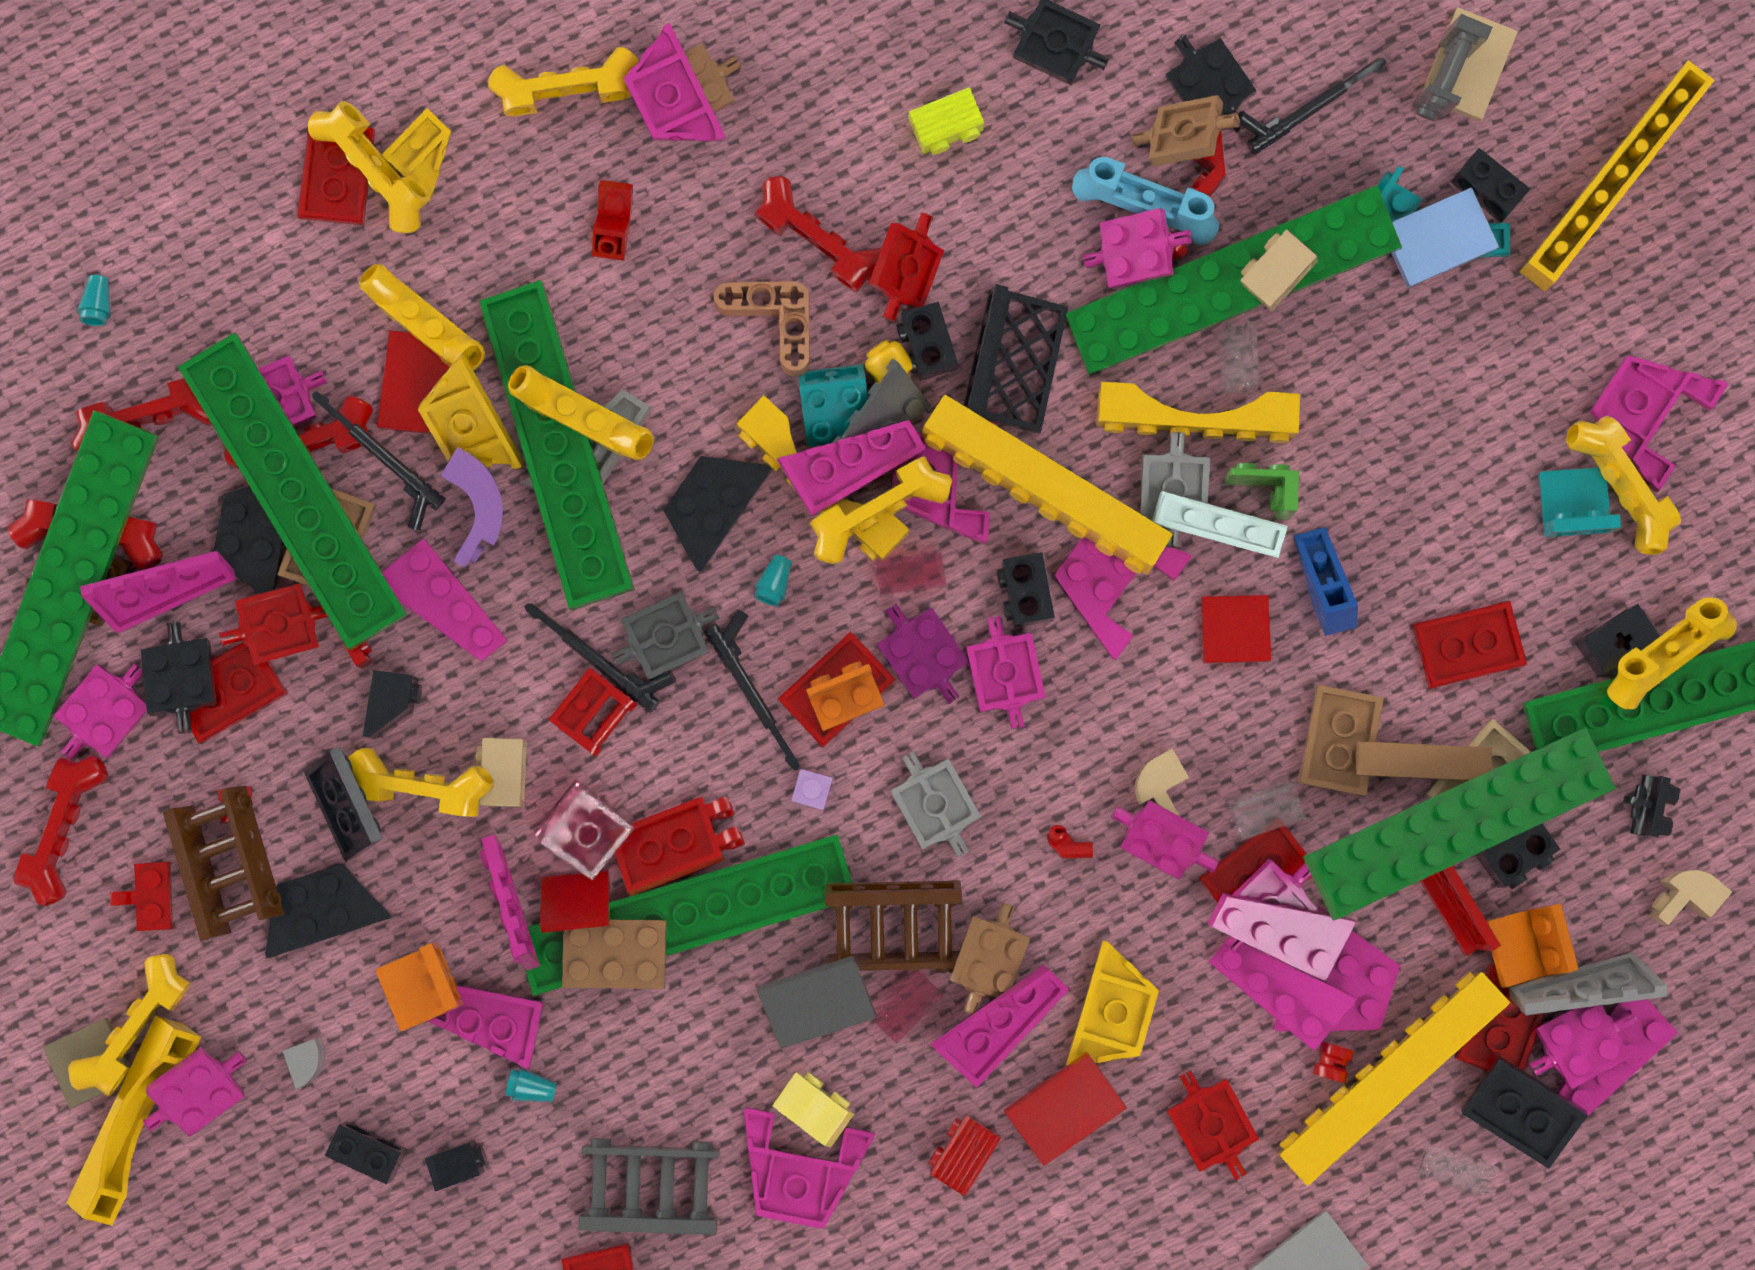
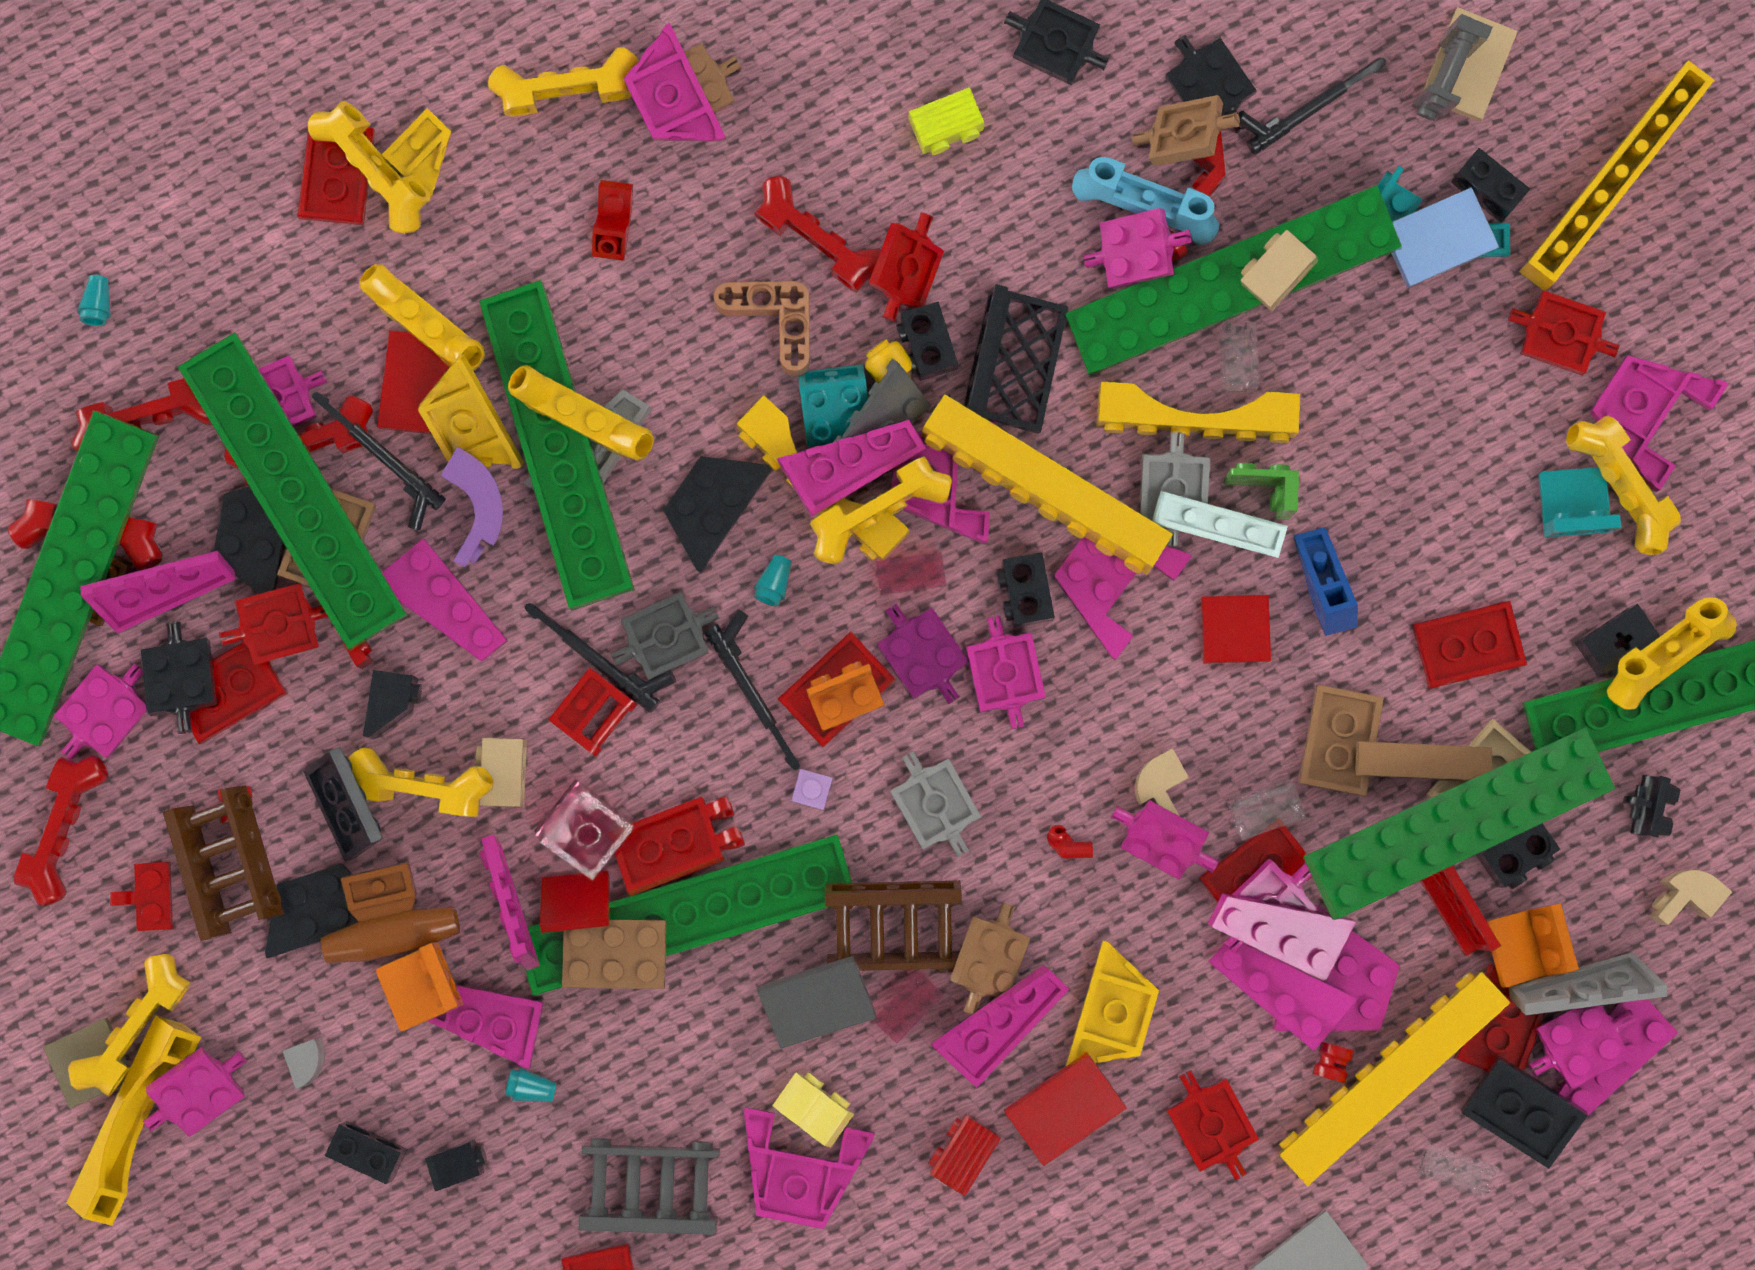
none -> dark orange plate [321,861,460,964]
none -> red plate [1508,290,1620,376]

